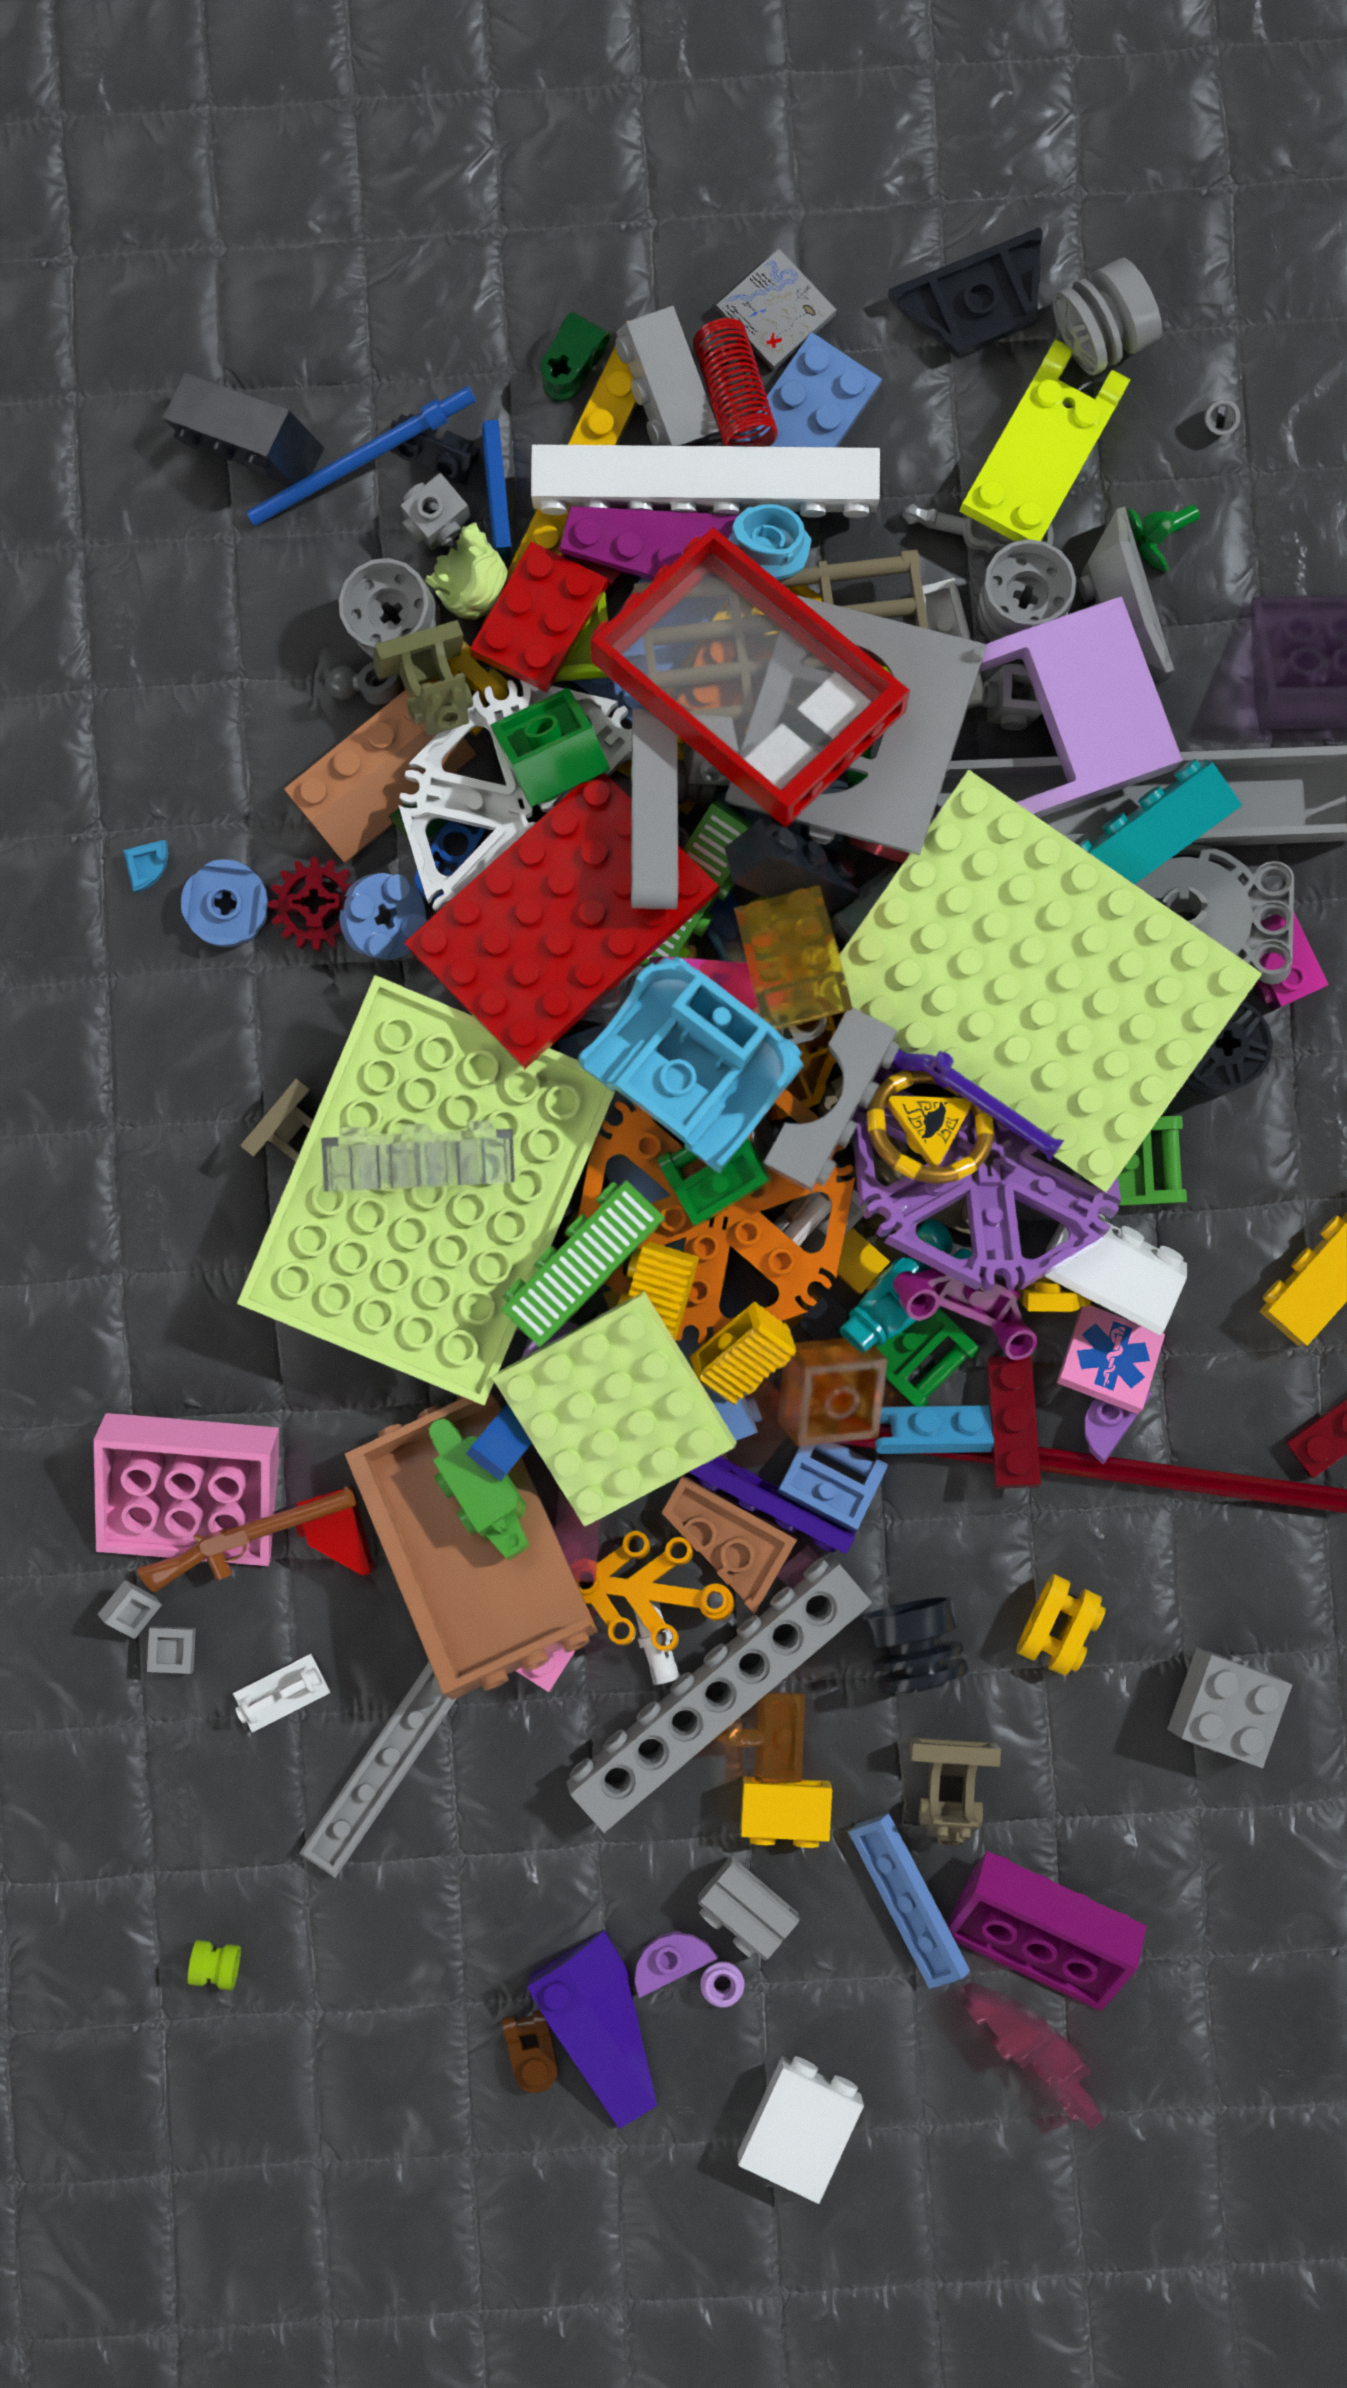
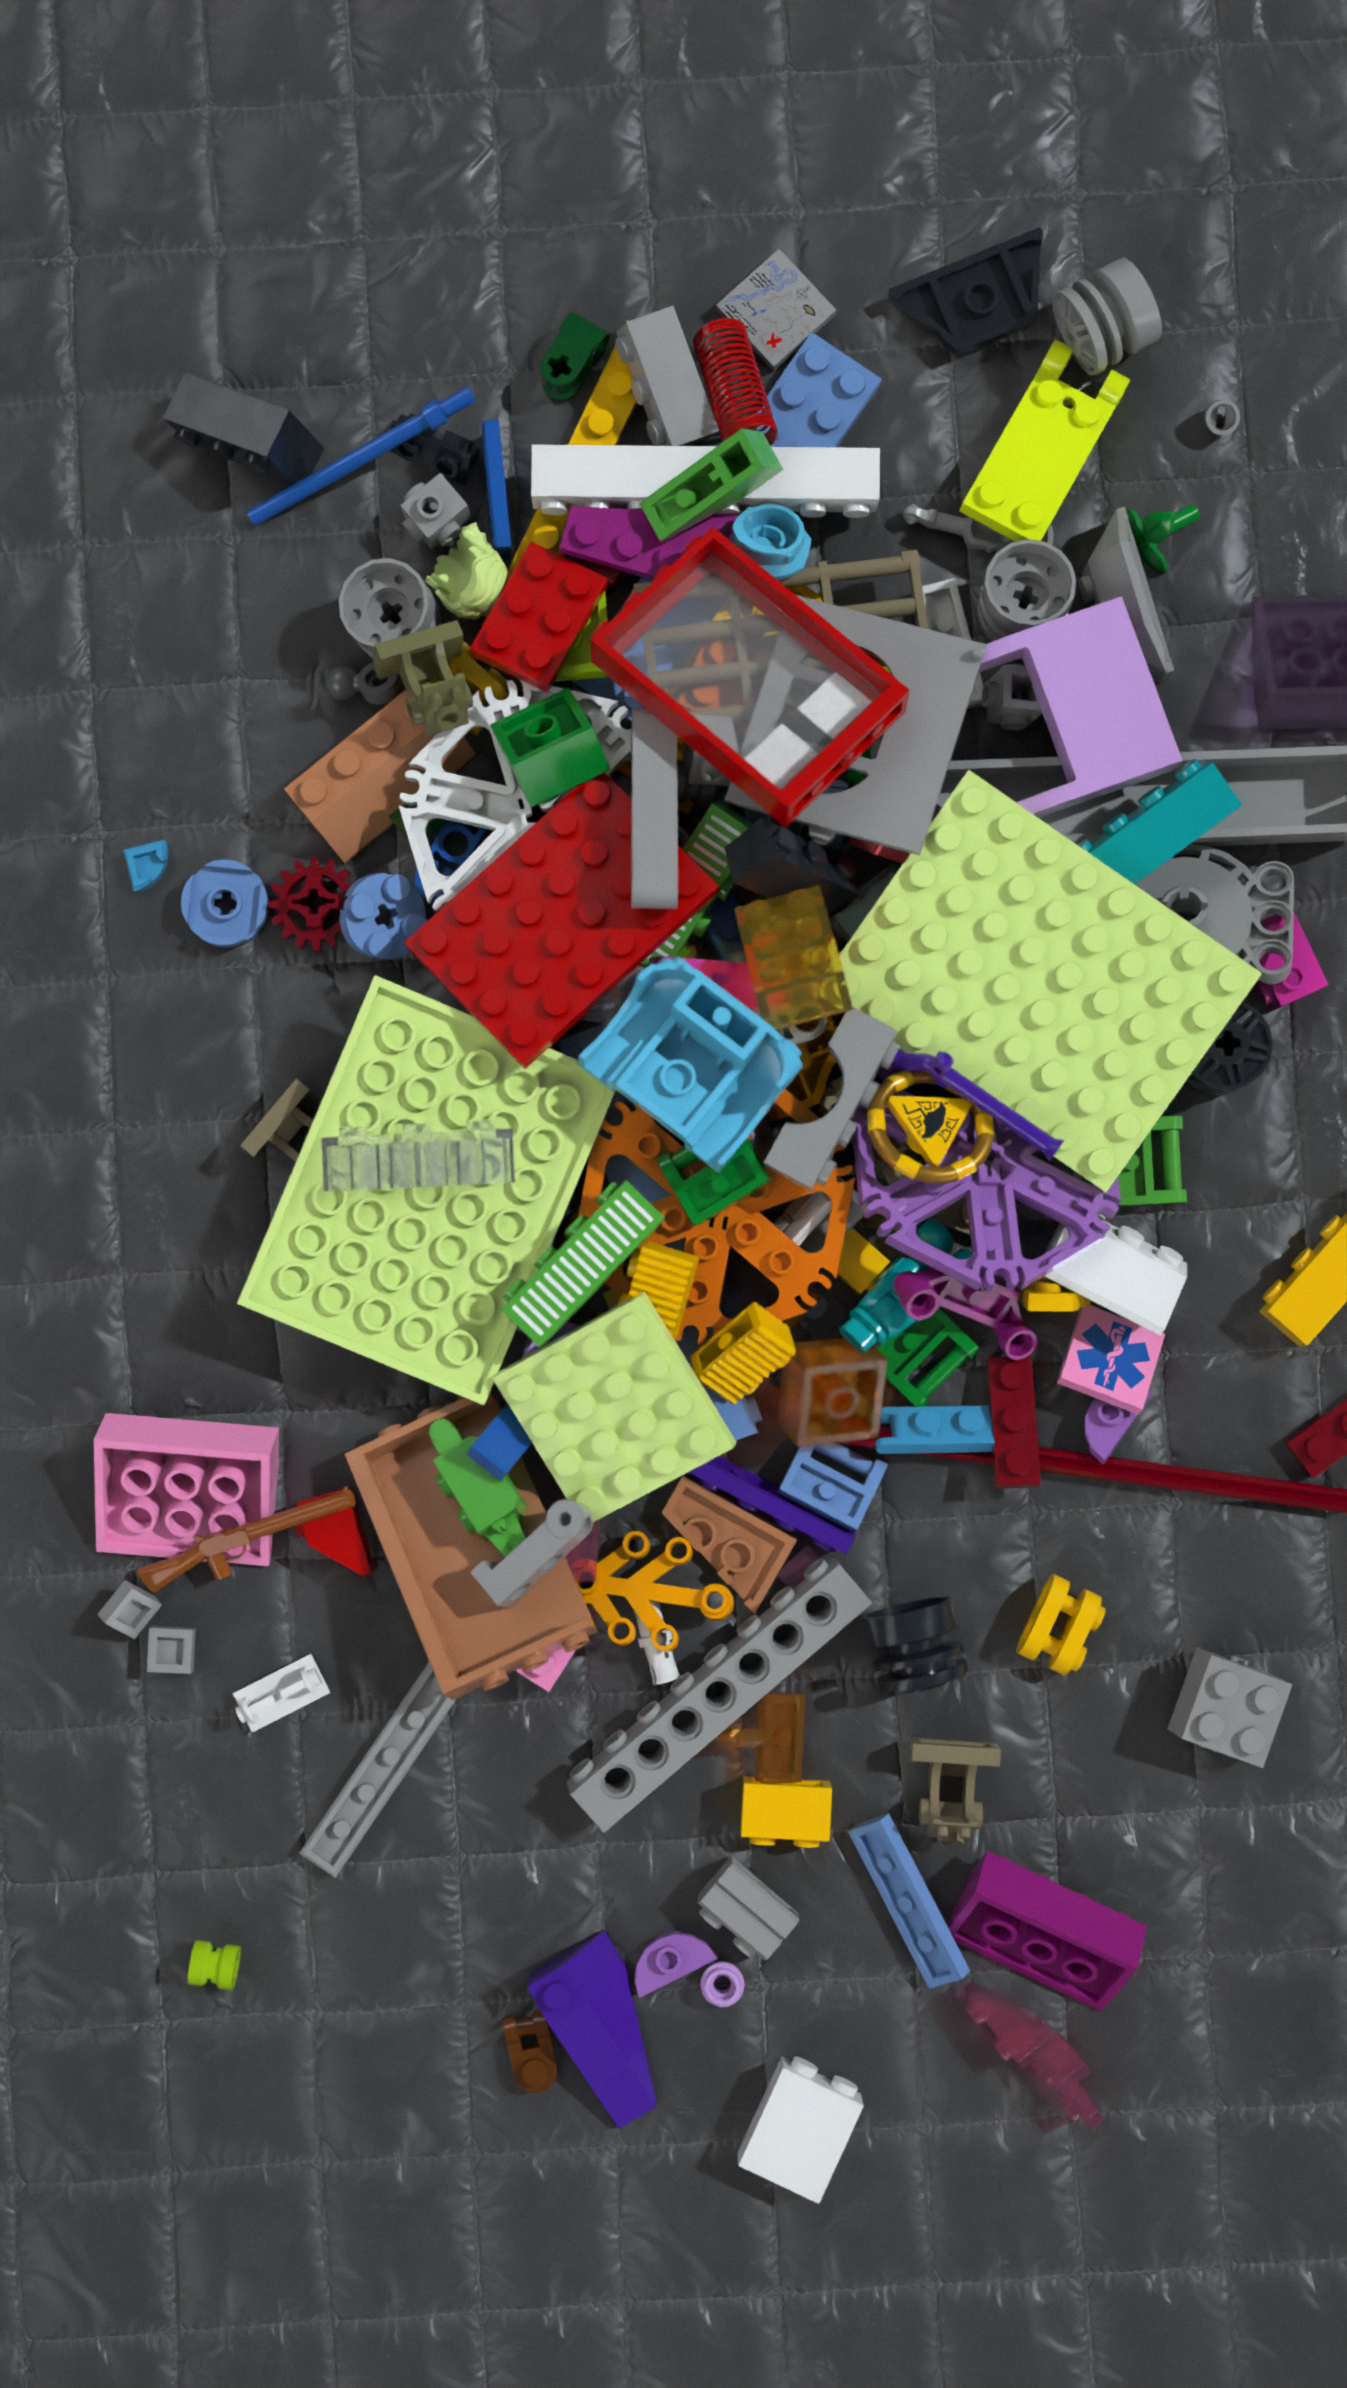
none -> light grey leg [471,1499,593,1608]
none -> bright green slope [639,428,784,542]

